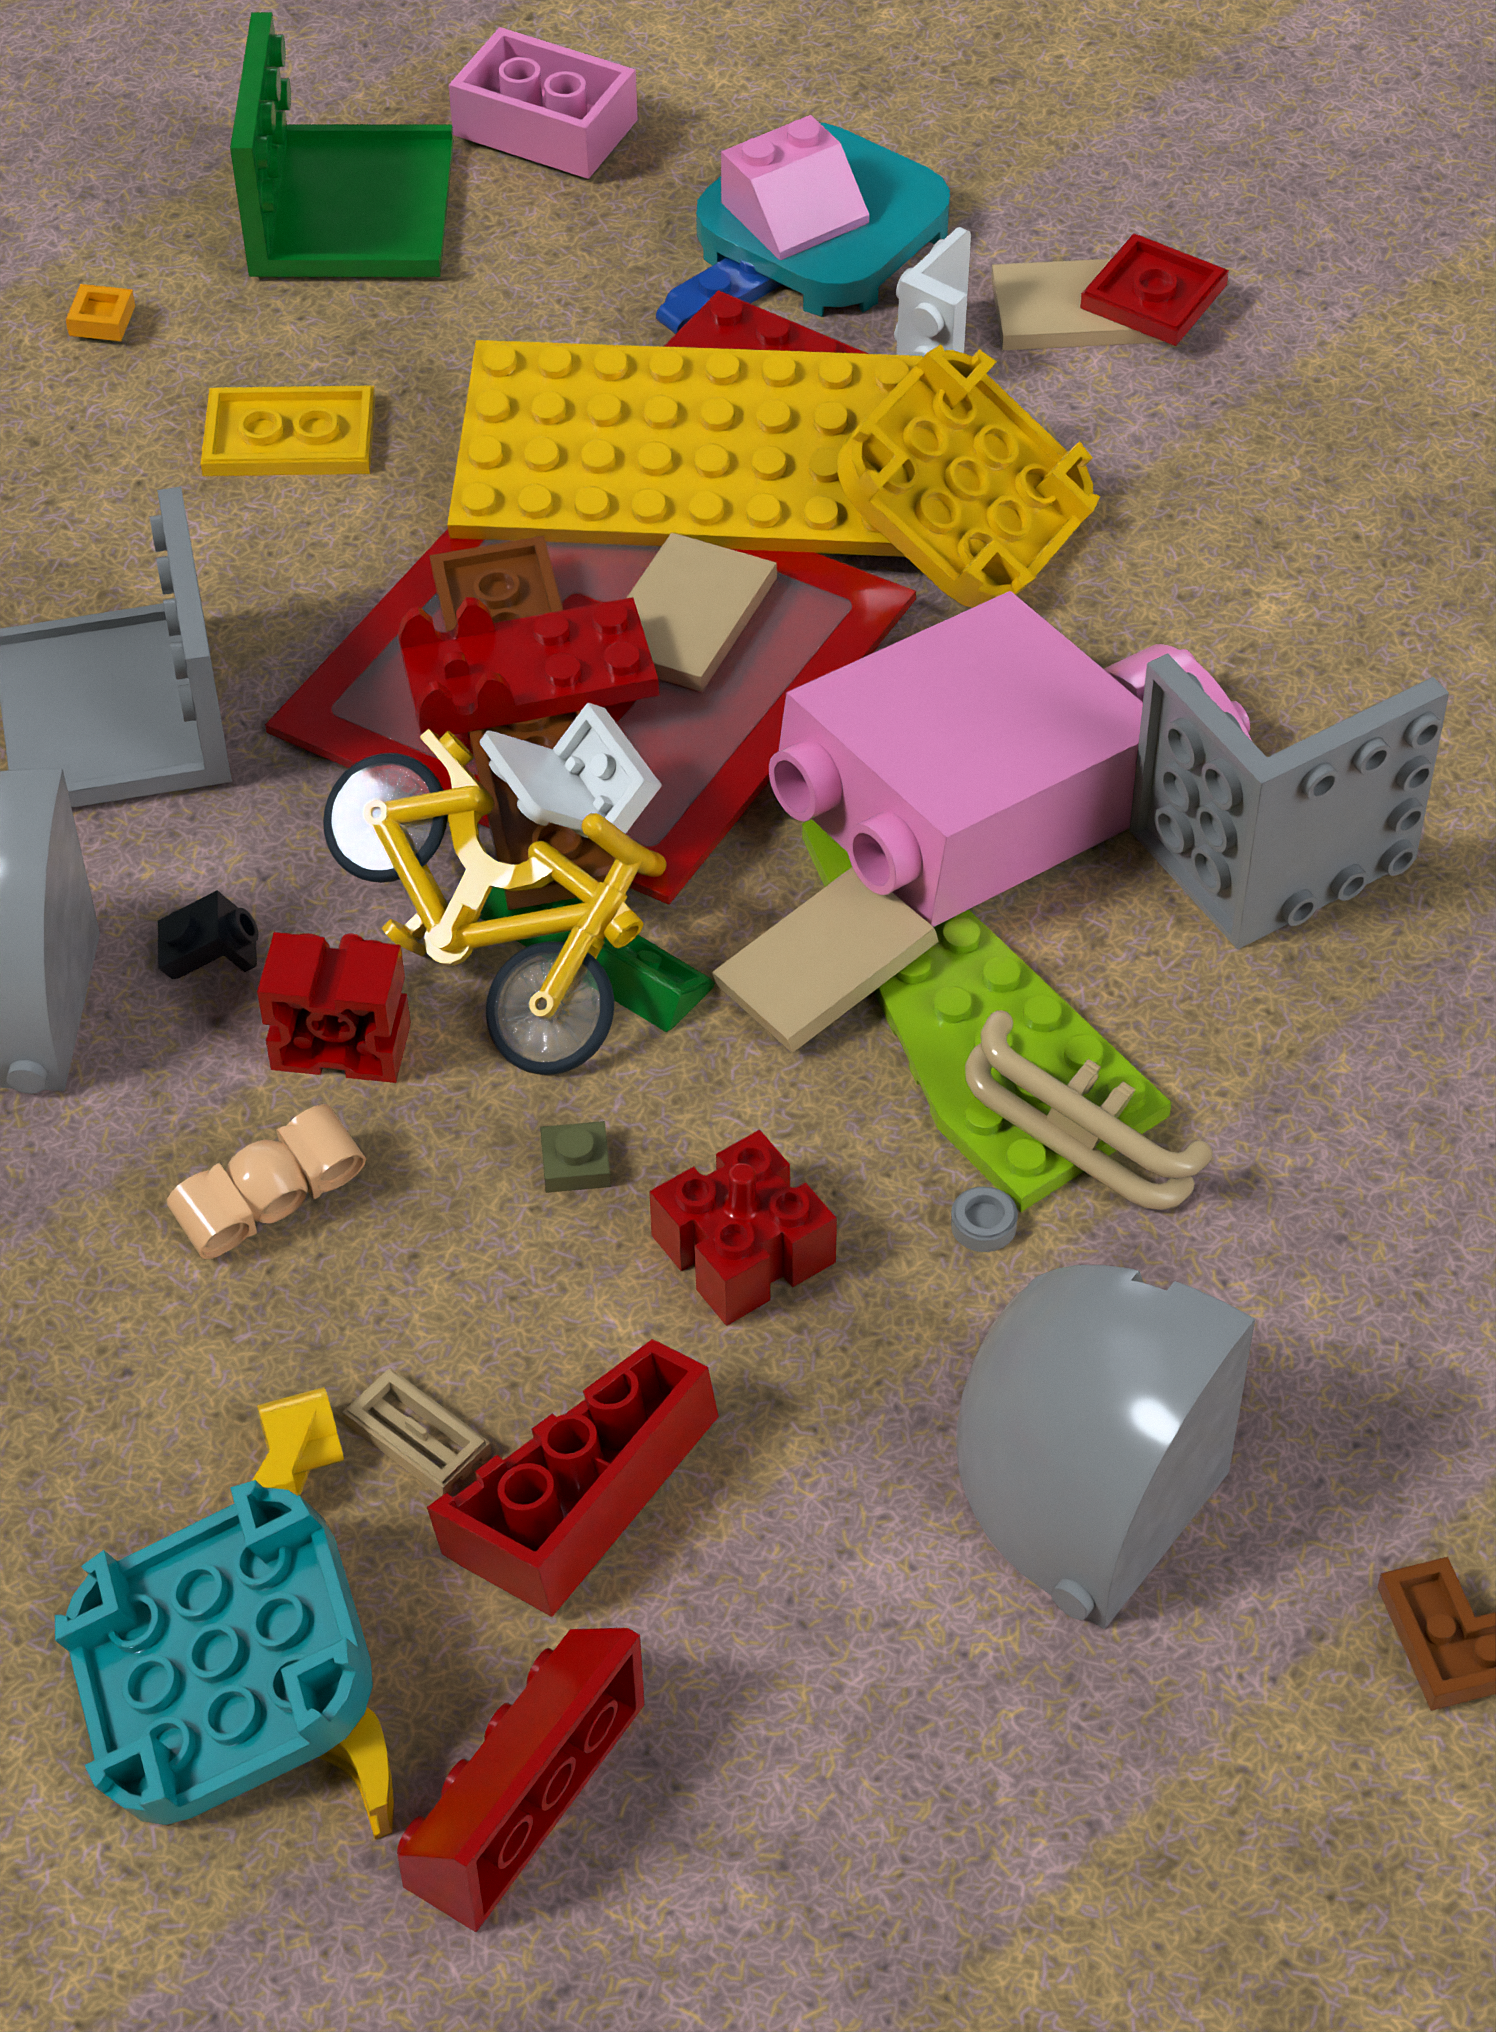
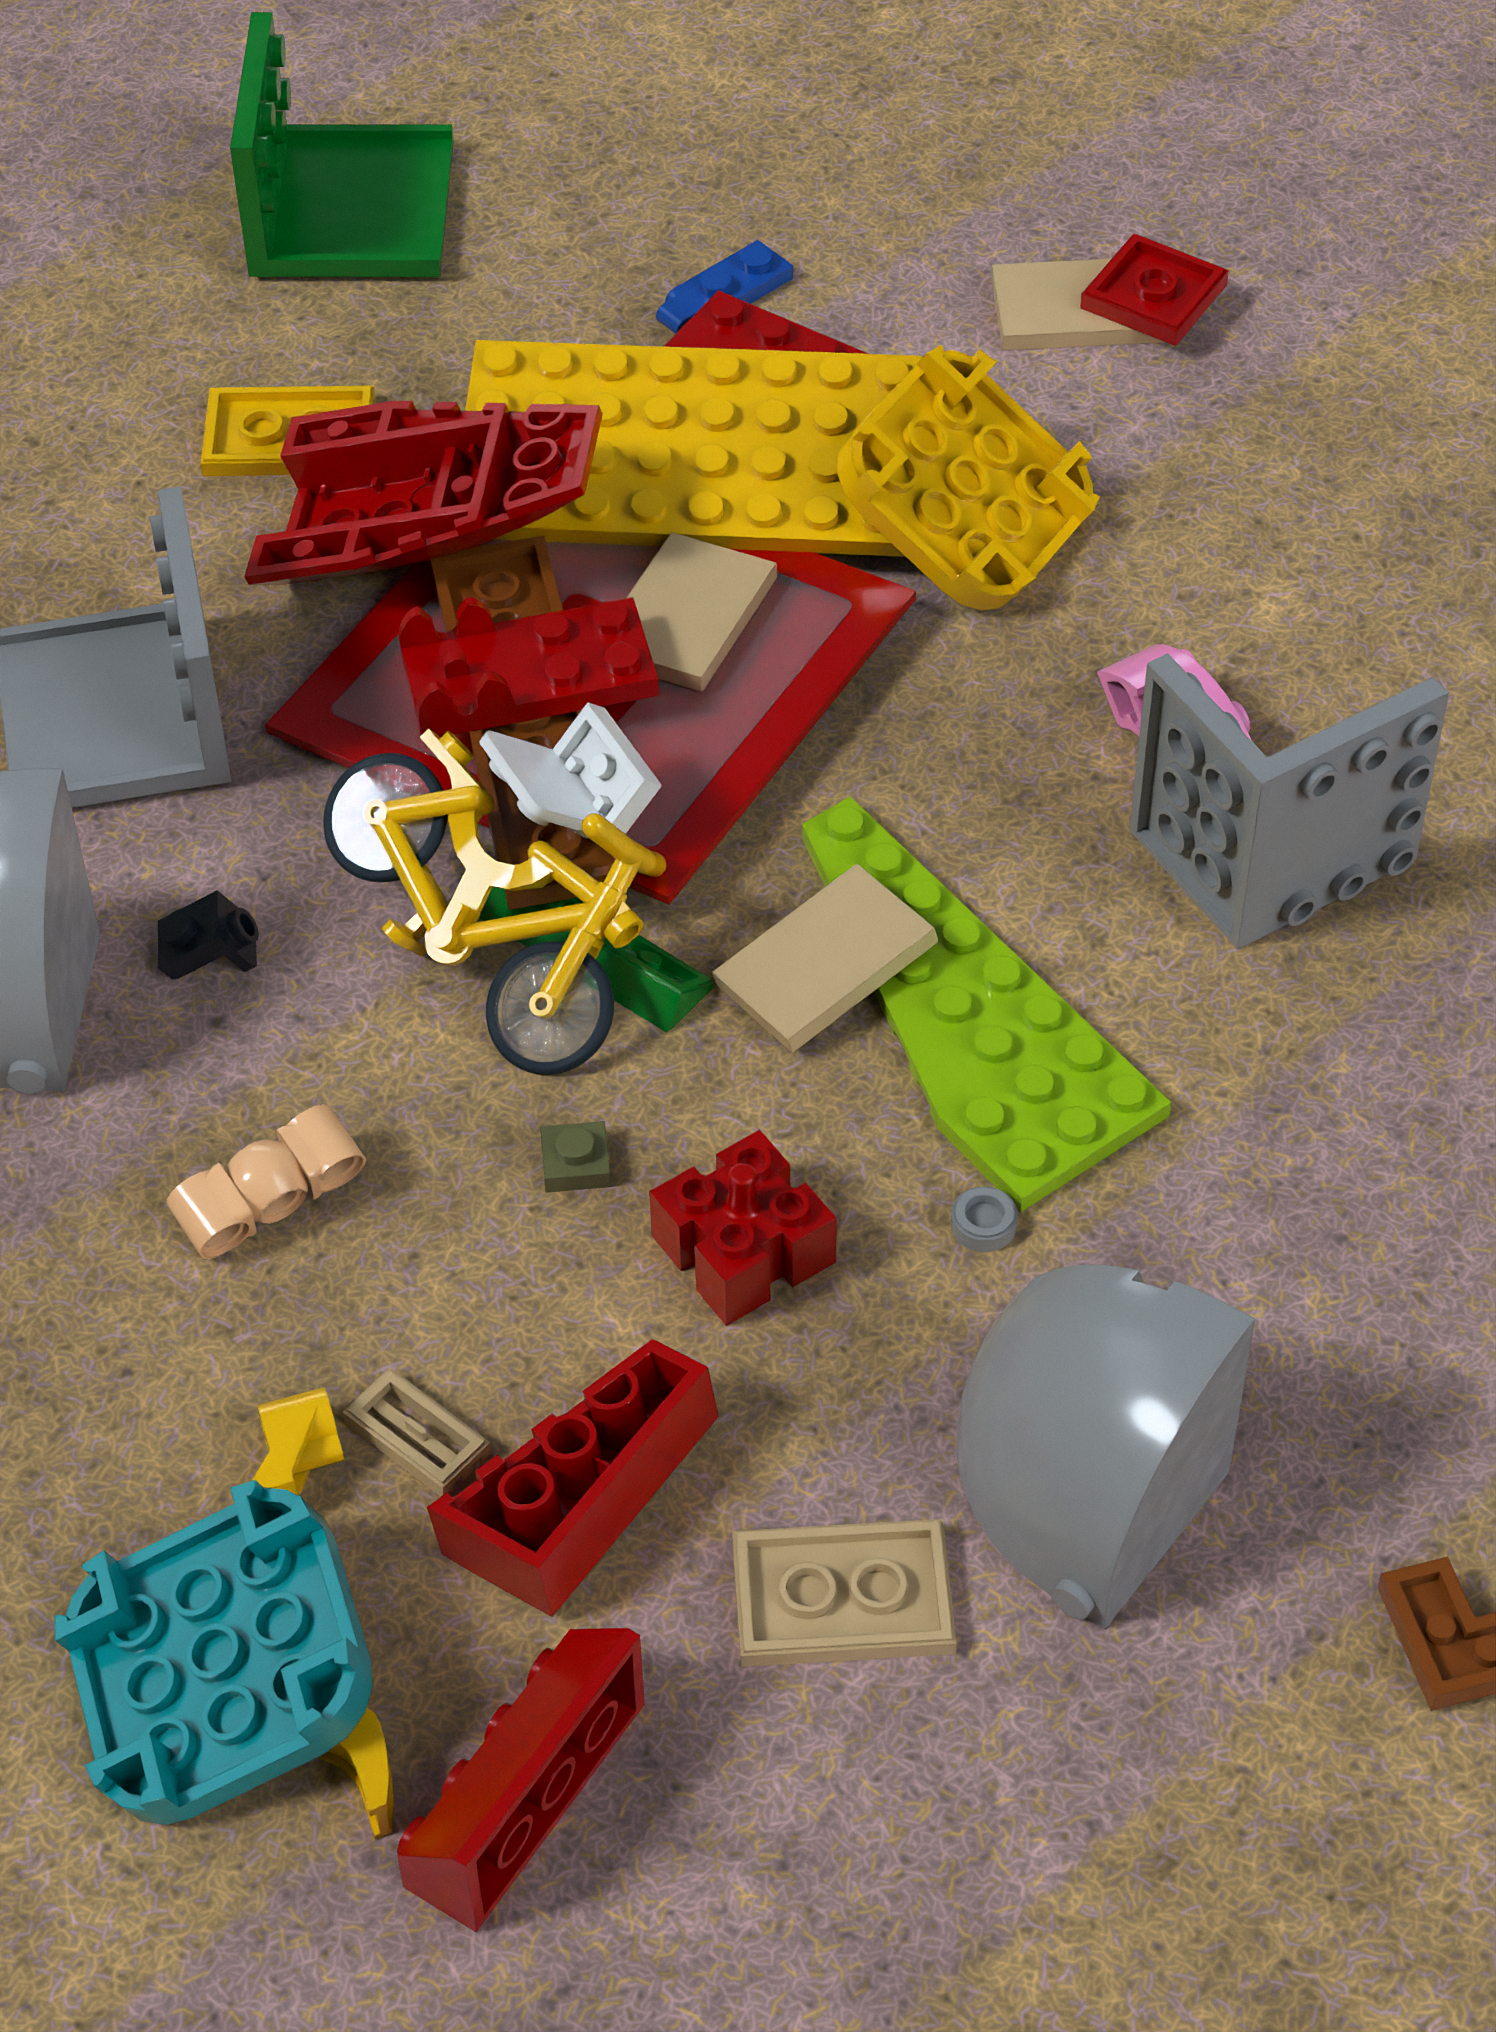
light orange plate [66,284,135,341] -> none
red brick [257,932,411,1083] -> none
bright pink brick [449,27,638,179] -> none
teal tile [696,122,950,317] -> none
bright pink slope [721,115,869,260] -> none
bright pink brick [769,591,1143,927] -> none
white bracket [894,227,971,357] -> none
tan piece [965,1010,1213,1210] -> none
none -> red wedge [244,401,603,585]
none -> tan tile [732,1519,957,1667]

